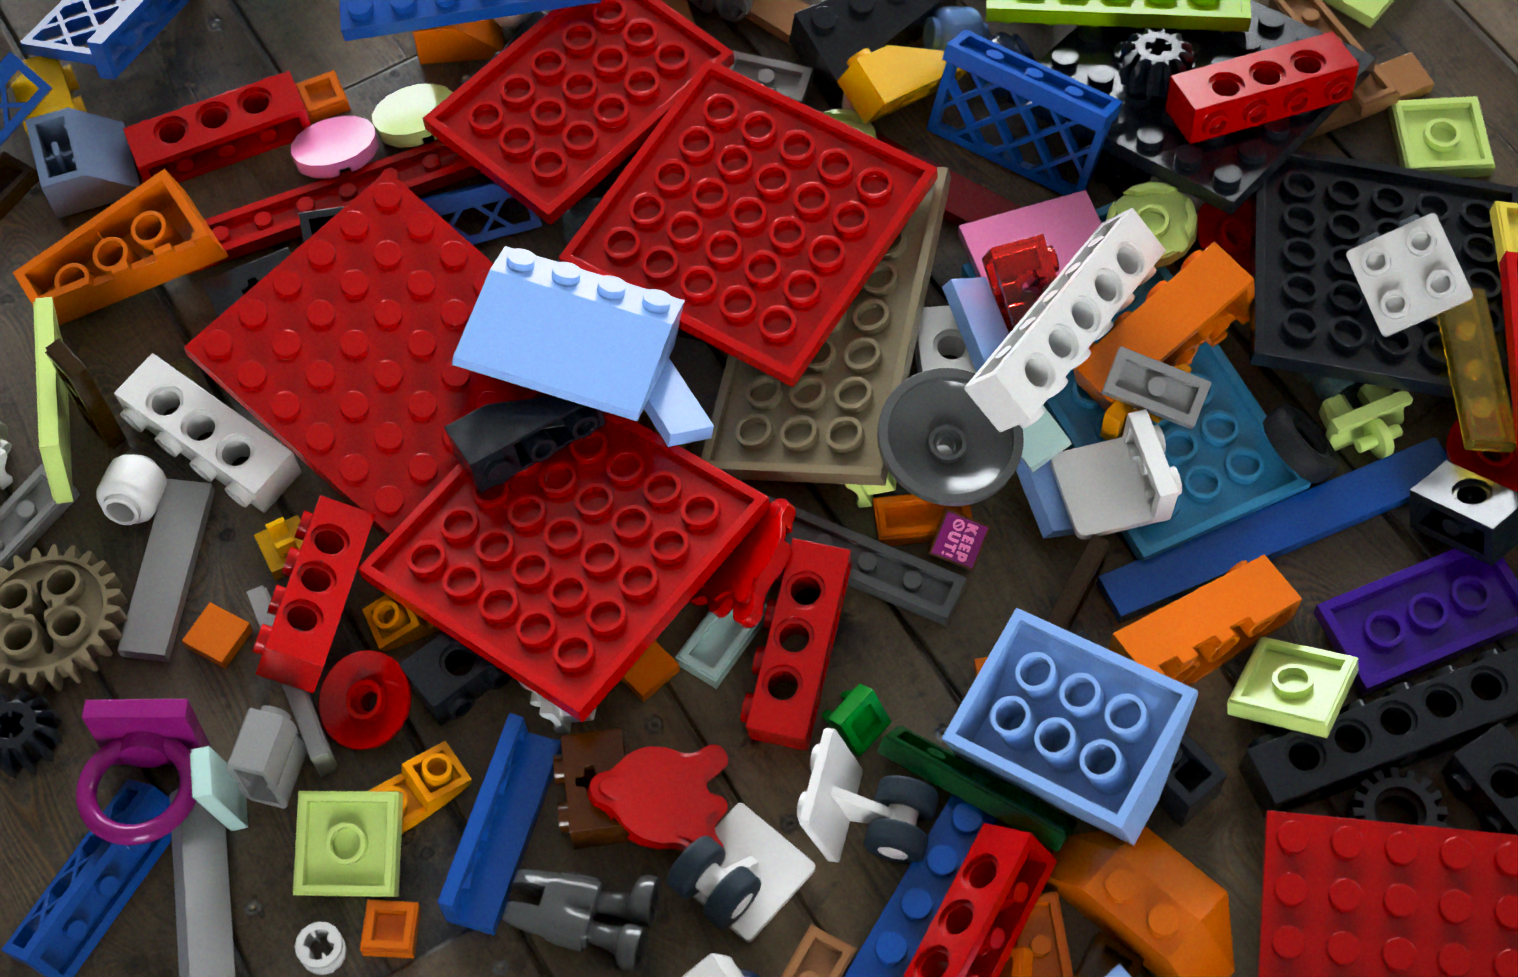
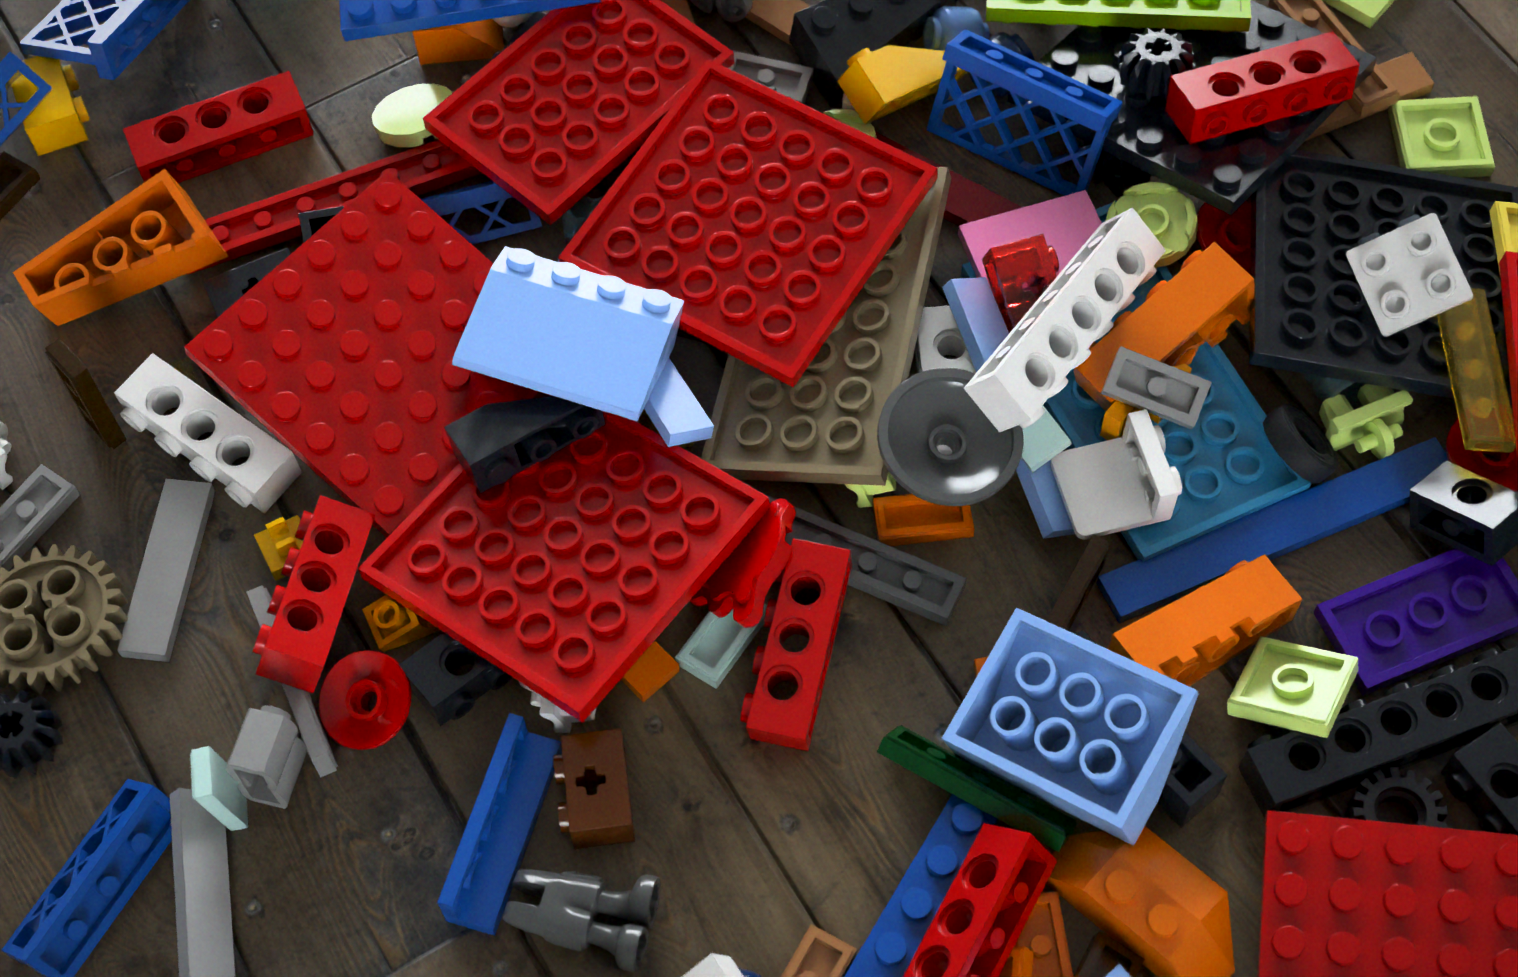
sand blue slope [25,108,141,219] -> none
yellowish green tile [33,297,73,504] -> none
magenta tile [76,699,211,845] -> none
white head [96,455,167,525] -> none
orange tile [182,602,253,669] -> none
bright pink tile [291,116,379,179] -> none
yellowish green tile [293,791,403,897] -> none
orange tile [295,70,351,124] -> none
white bush [295,922,347,975] -> none
orange tile [360,900,421,959] -> none
light orange slope [368,740,472,834] -> none
red tile [587,744,728,852] -> none
white plate [667,803,815,943] -> none
white plate [797,728,938,864] -> none
green tile [822,683,892,757] -> none
tile [927,508,991,571] -> none

